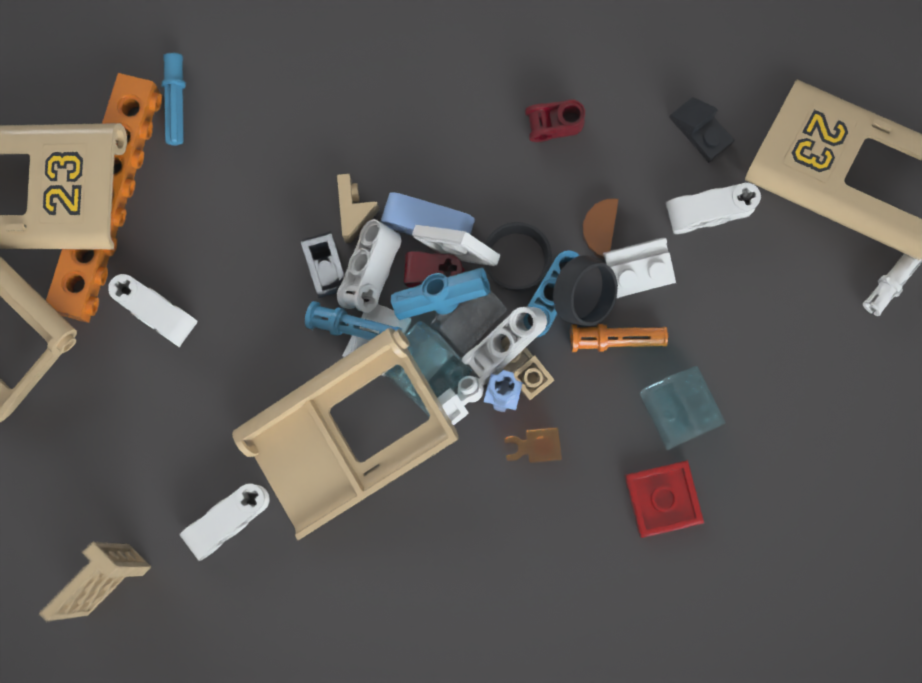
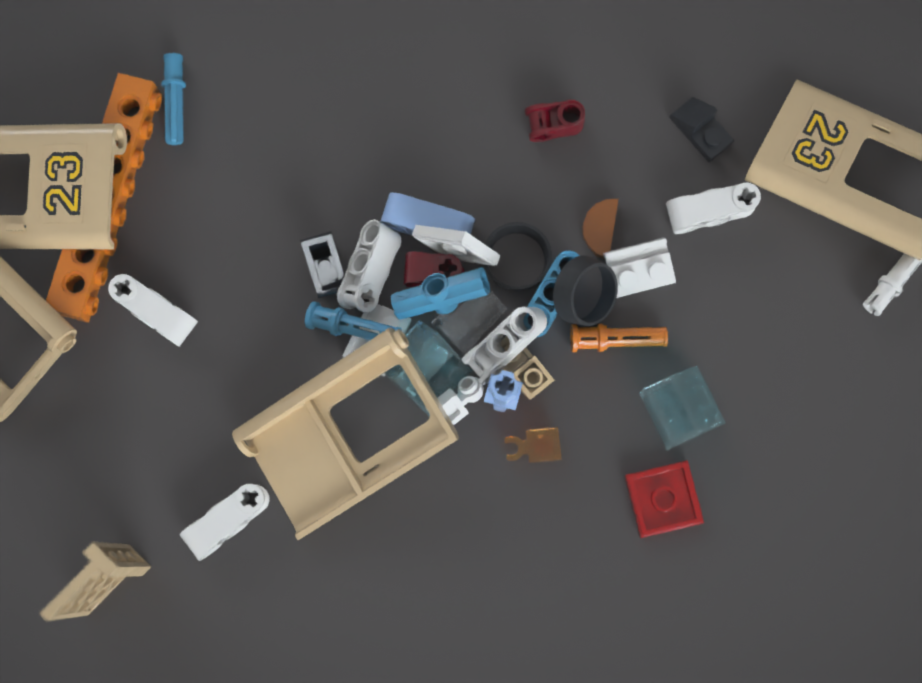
tan slope [337,174,379,243] -> none

